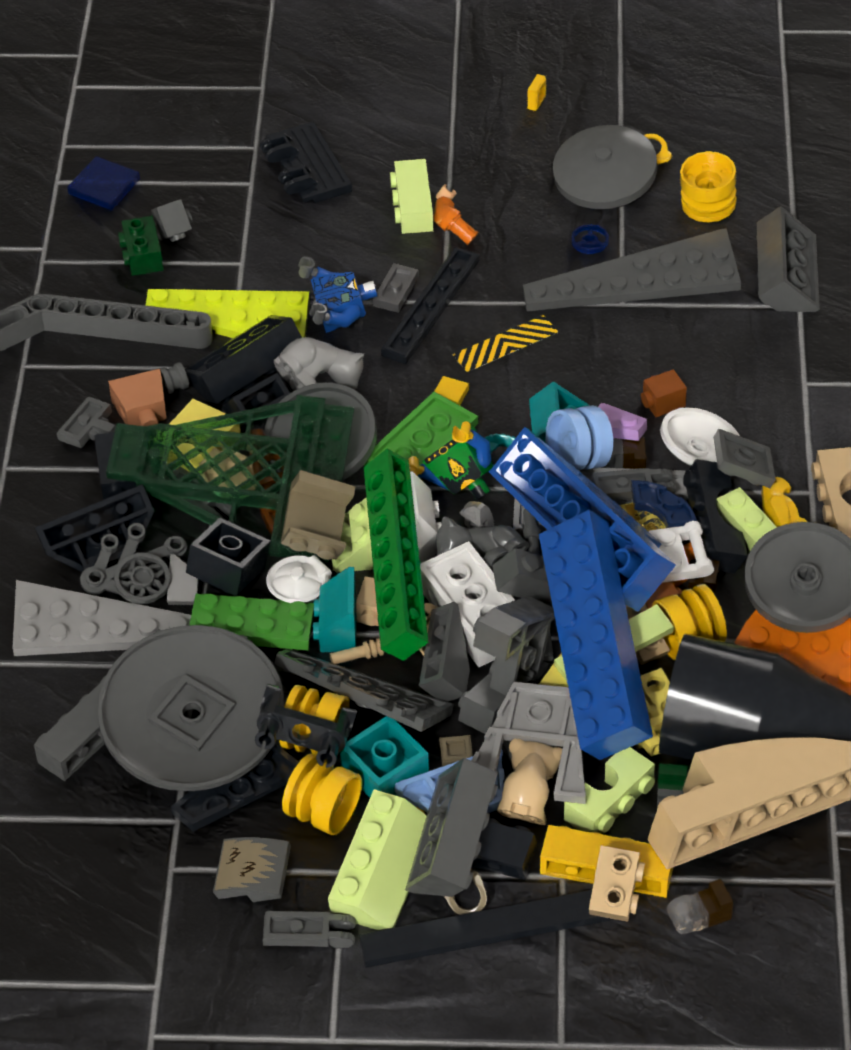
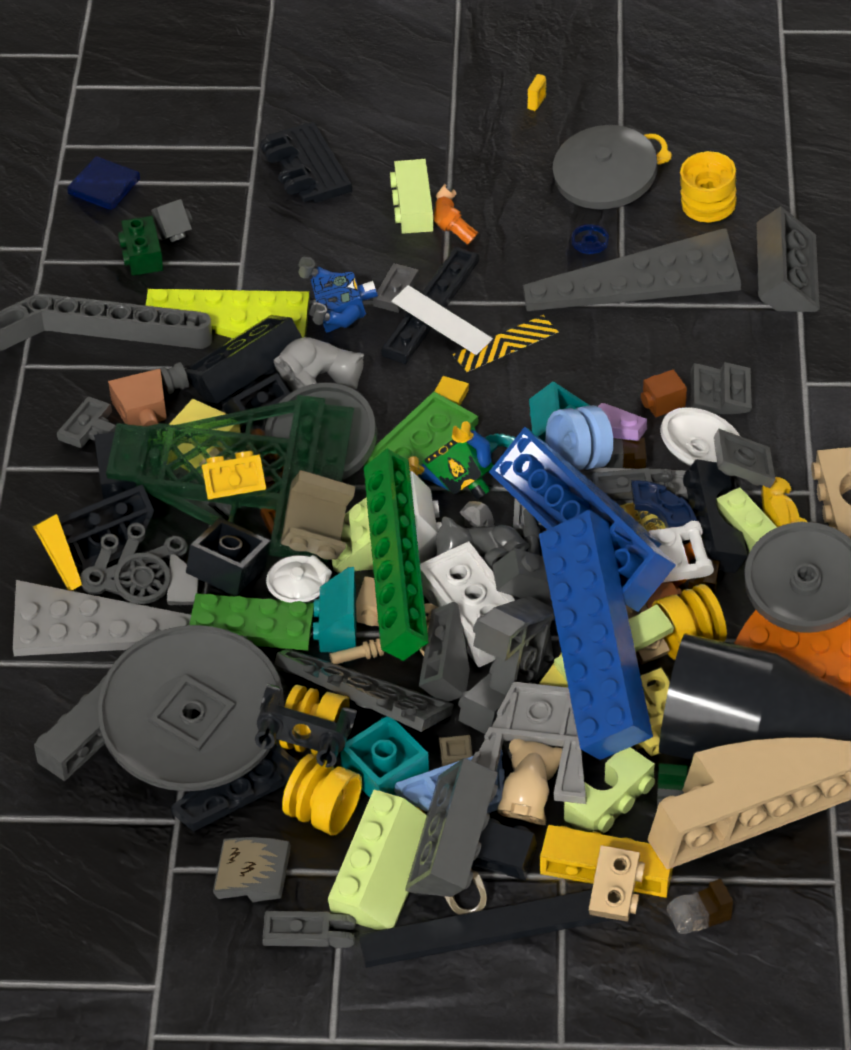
none -> yellow piece [33,514,82,591]
none -> yellow bracket [201,451,266,500]
none -> white sticker [391,285,493,355]
none -> dark grey slope [690,362,752,414]

